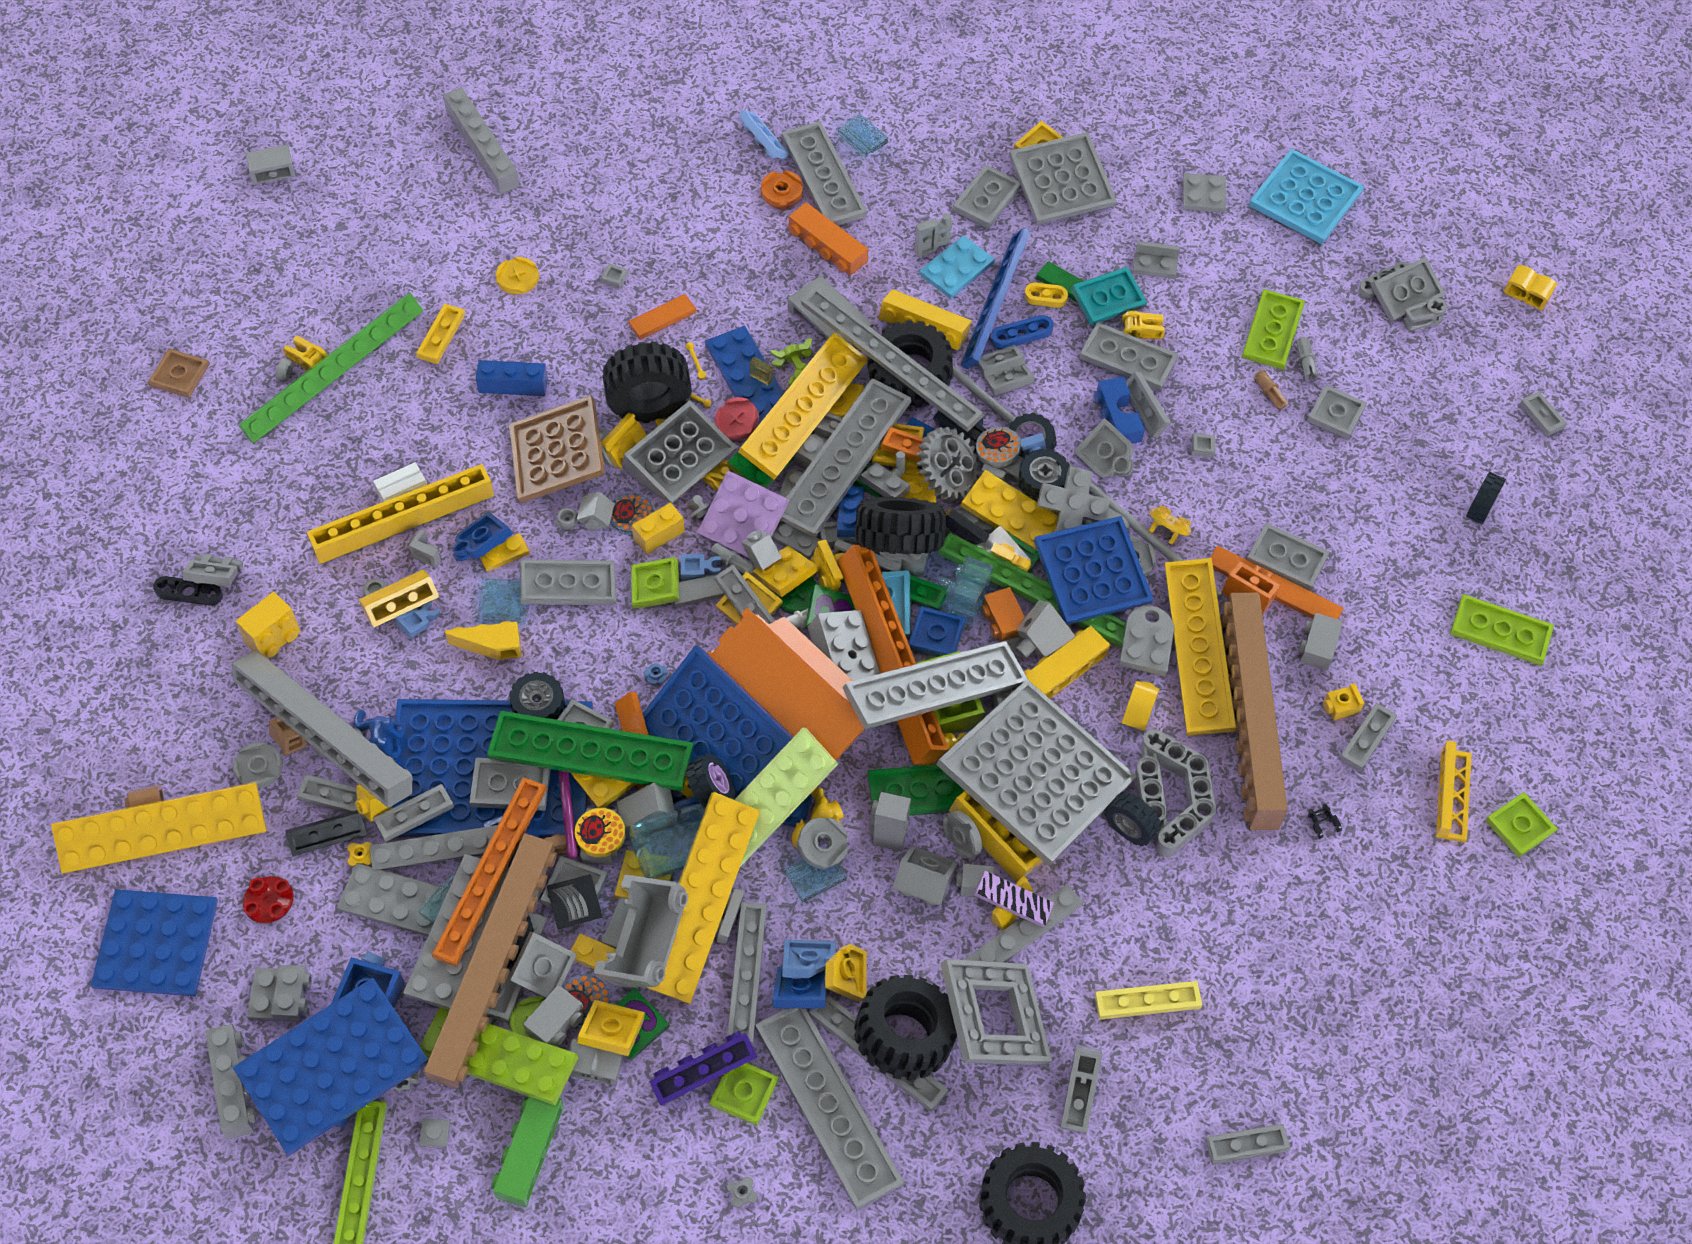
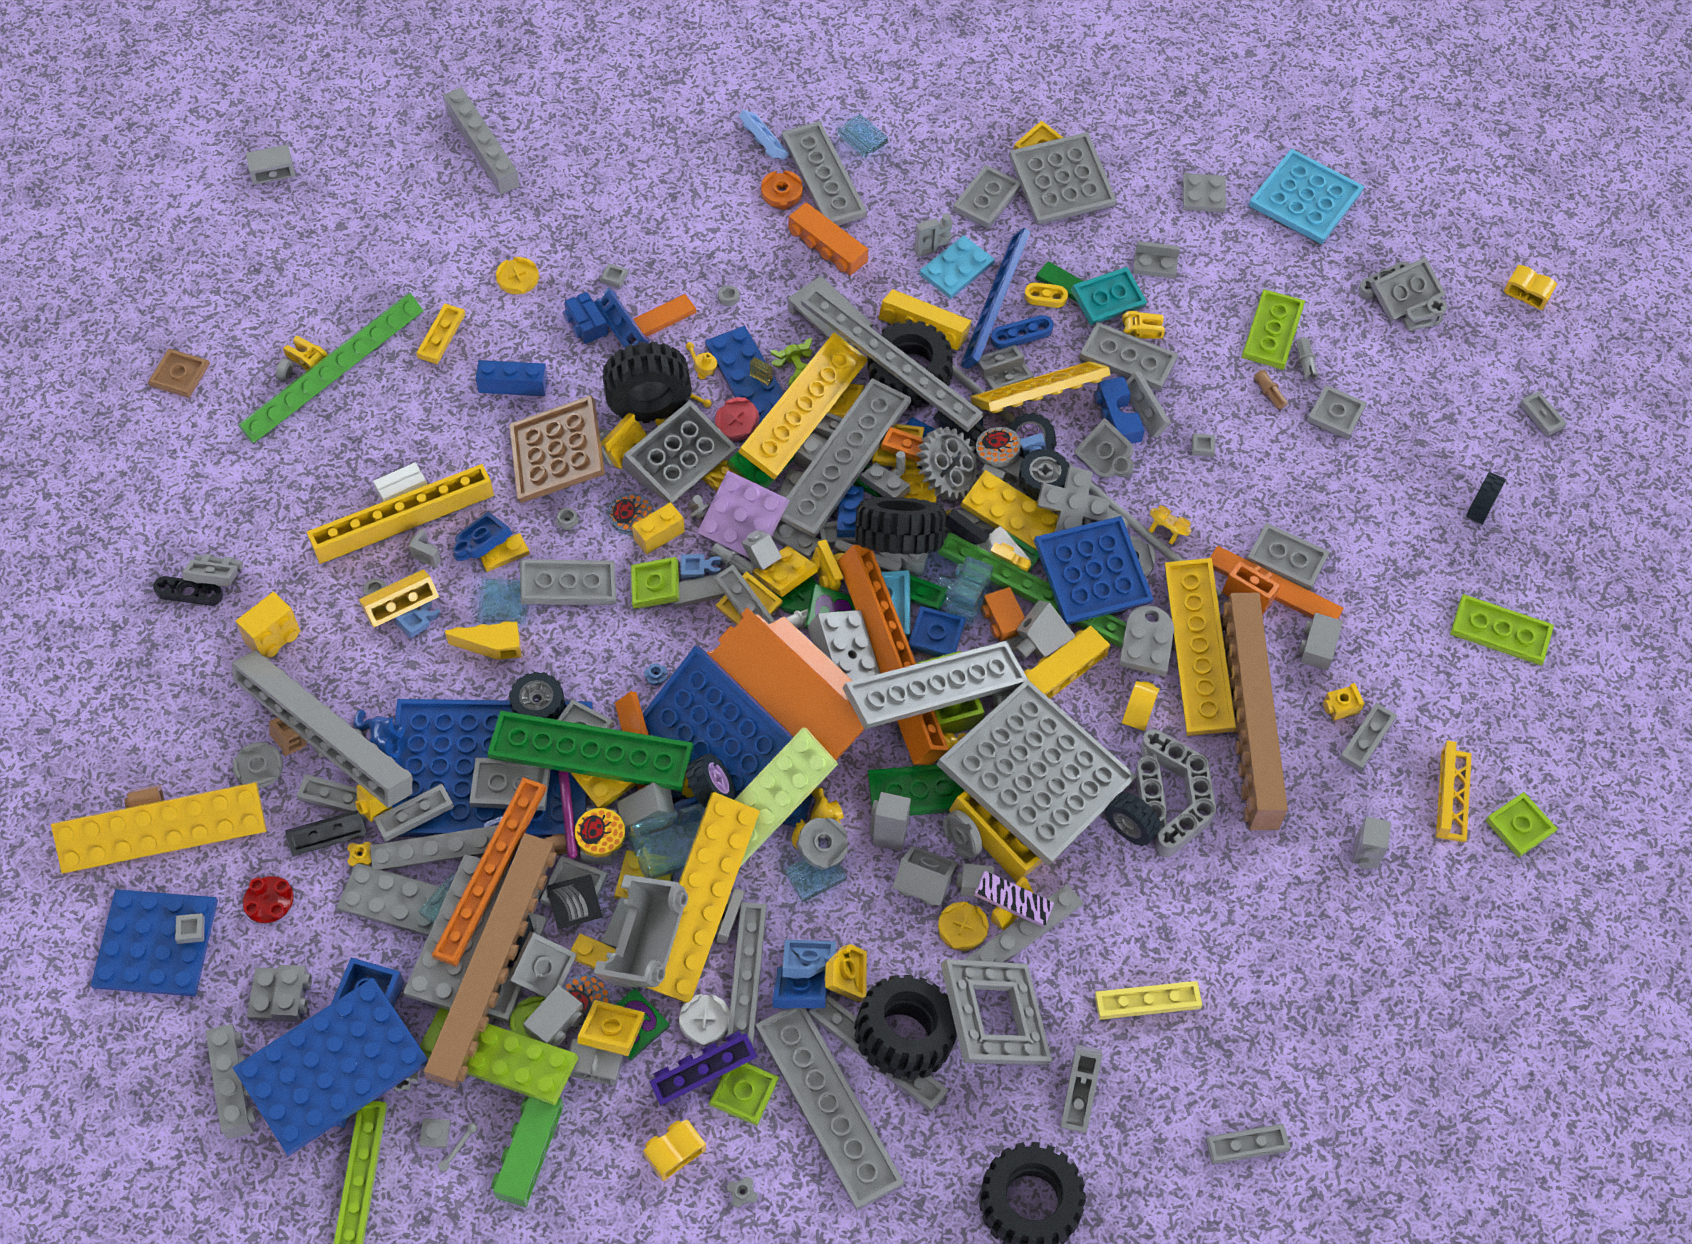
medium blue plate [361,951,386,966] -> none
light grey brick [577,492,614,531] -> none
black piece [1308,804,1342,839] -> none
none -> light grey plate [175,913,205,944]
none -> light grey hinge [438,1123,478,1172]
none -> blue brick [563,292,608,344]
none -> blue plate [594,287,650,348]
none -> yellow brick [643,1119,706,1181]
none -> white tile [679,994,730,1046]
none -> yellow tile [694,352,717,376]
none -> light grey tile [718,285,740,306]
none -> yellow tile [938,901,989,951]
none -> yellow plate [970,361,1110,413]
none -> light grey brick [1352,816,1391,869]

